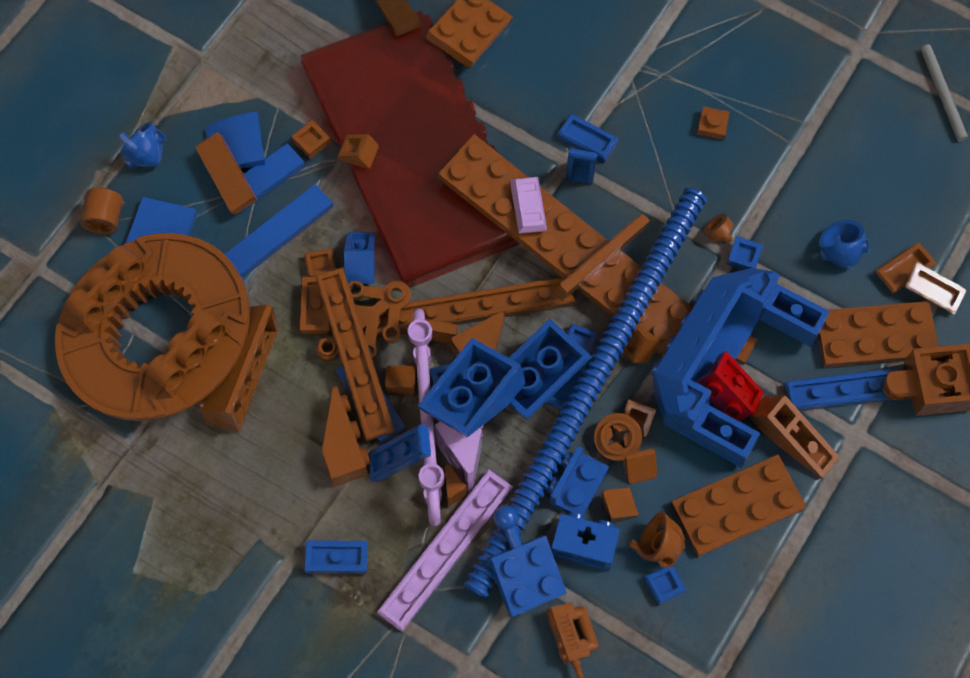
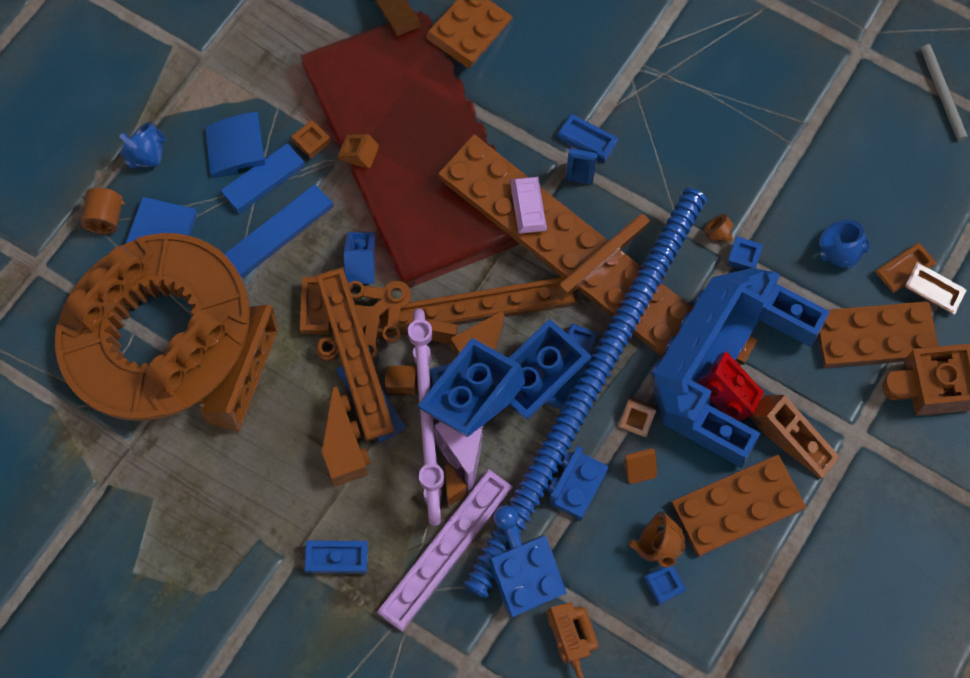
dark orange tile [195,132,258,215] -> none
dark orange tile [304,248,336,277] -> none
blue tile [368,425,431,482] -> none
blue brick [551,512,620,571] -> none
dark orange gear [594,413,642,461] -> none
dark orange slope [601,487,639,523] -> none
dark orange slope [622,325,660,363] -> none
dark orange plate [697,106,730,141] -> none
blue tile [784,368,900,411] -> none

